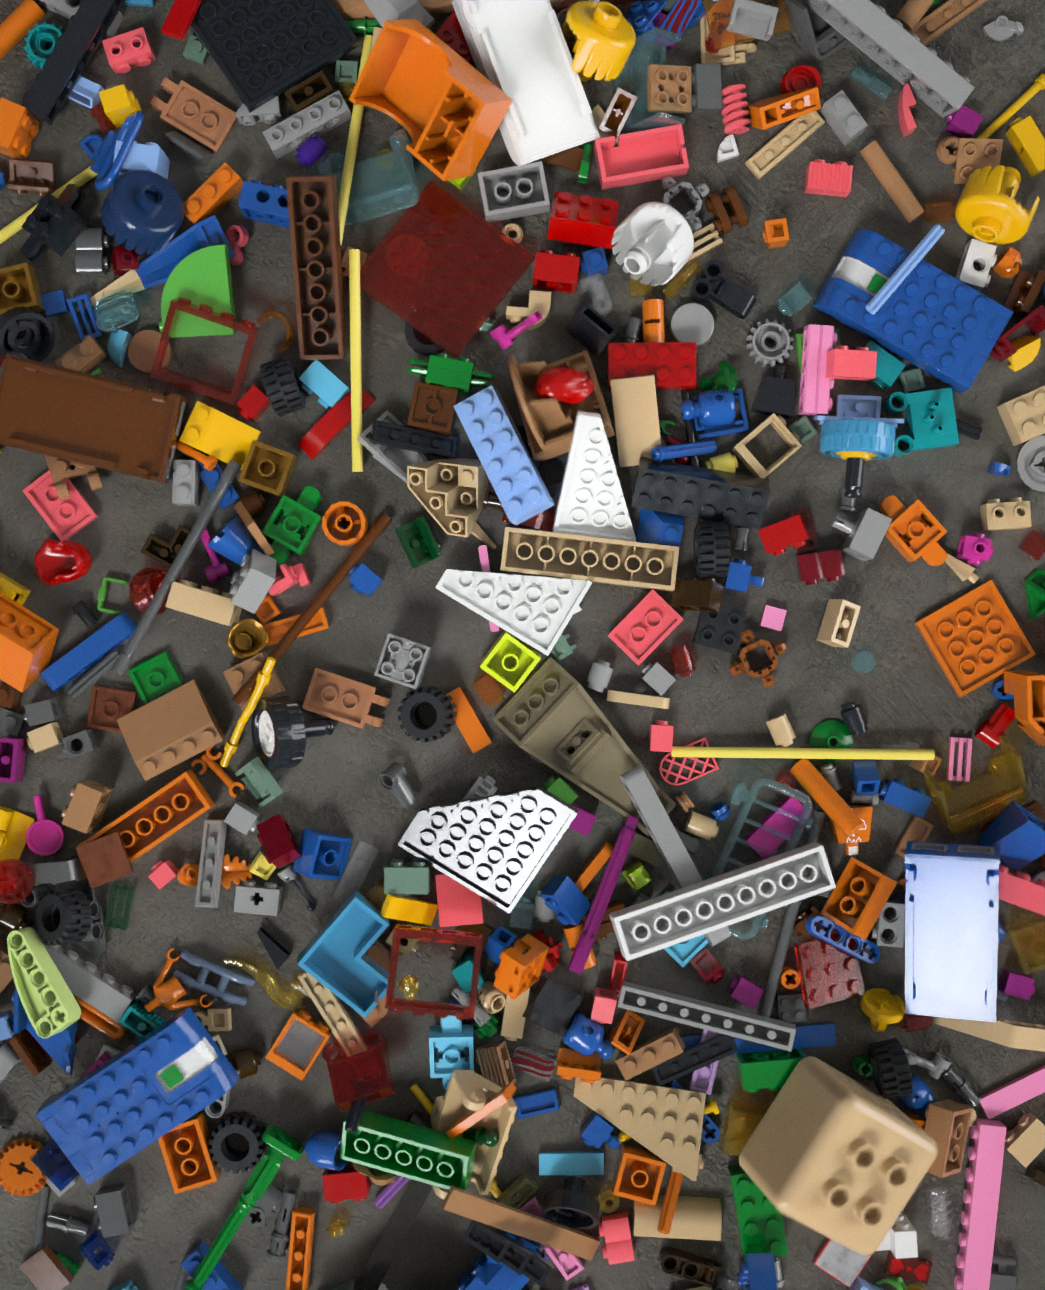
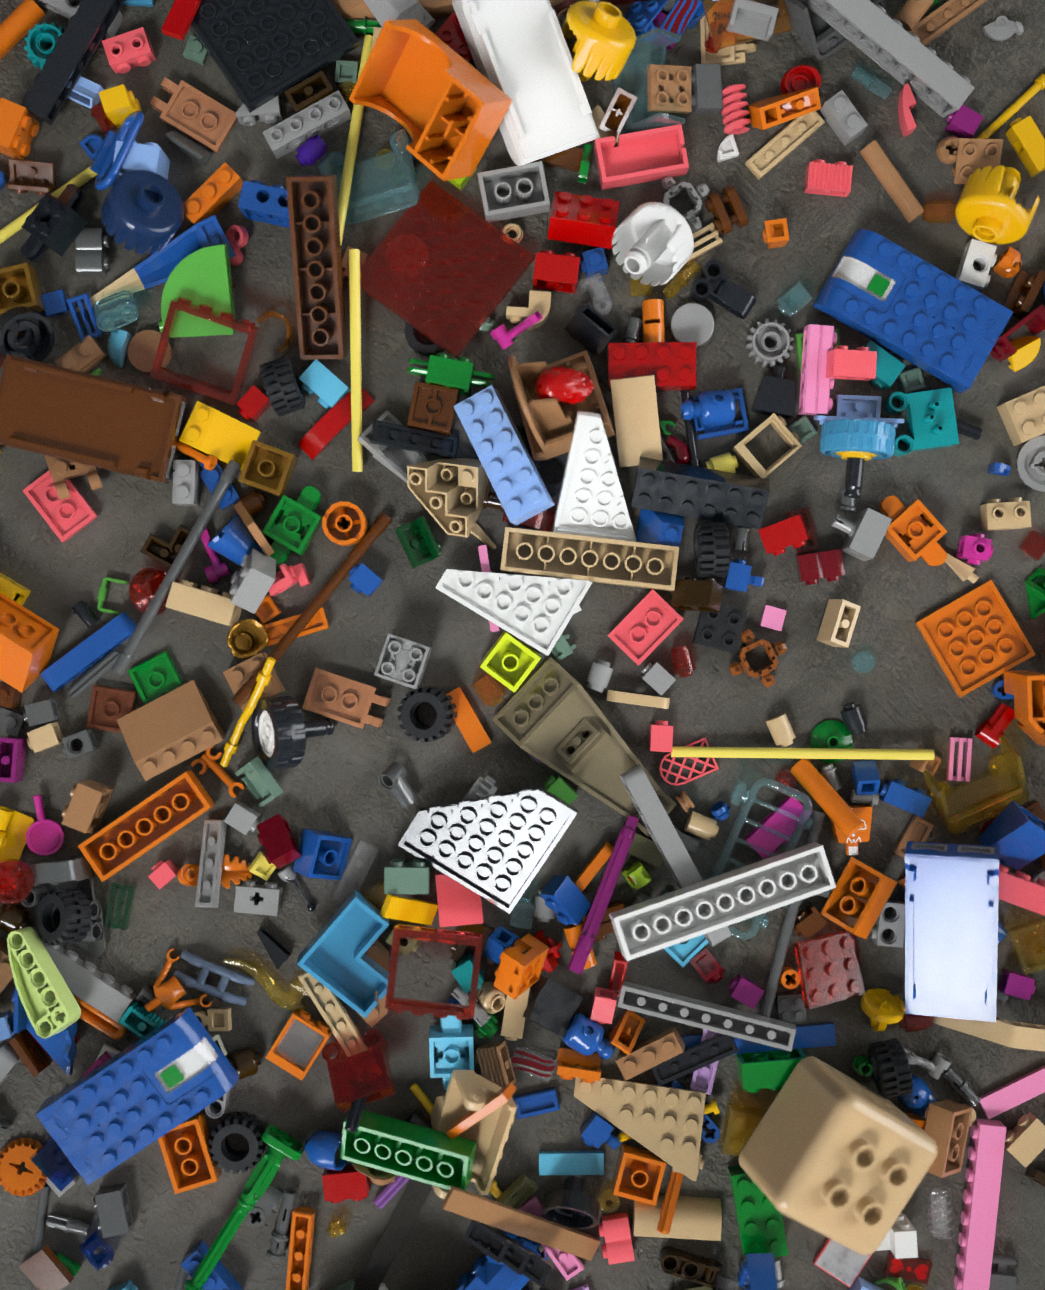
red piece [34,538,92,586] -> none
copper tile [76,831,134,889] -> none
dark red bracket [111,247,139,276] -> none
clear yellow plate [398,975,420,1000] -> none
dark green axle [462,1127,499,1147] -> none
magenta brick [568,804,597,837] -> none
blue axle [651,440,717,462] -> none
green piece [699,361,737,392] -> none
blue beam [805,915,881,963] -> none
light blue axle [865,224,945,314] -> none

